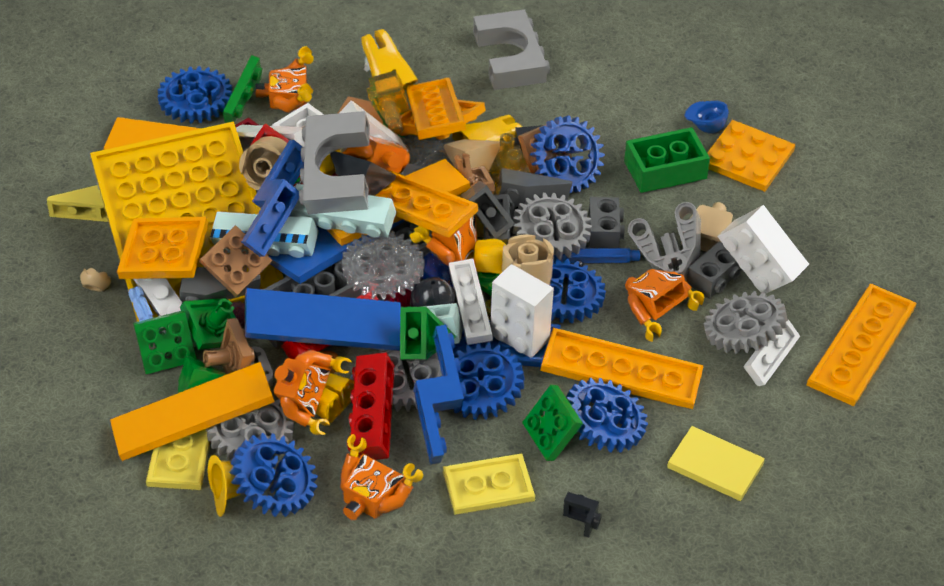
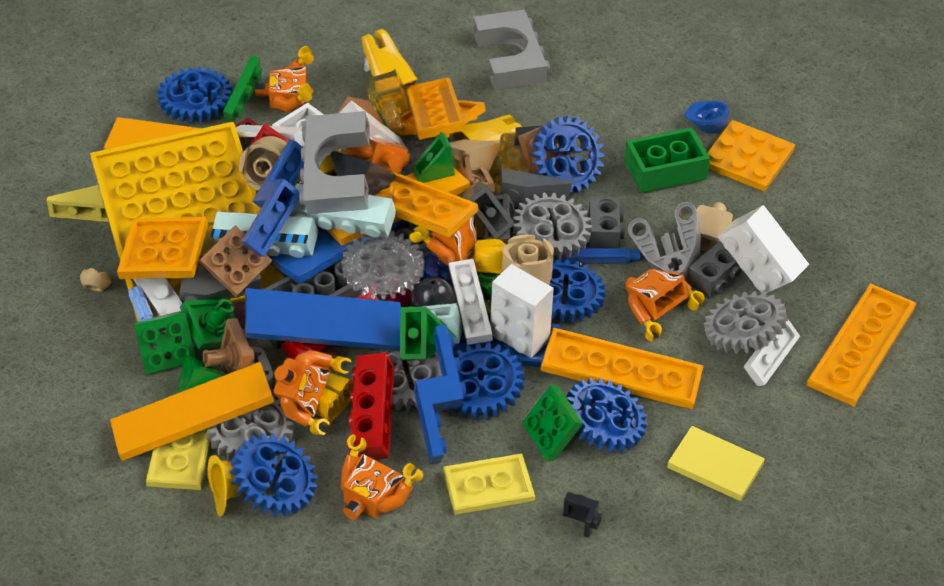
none -> green slope [411,132,455,183]

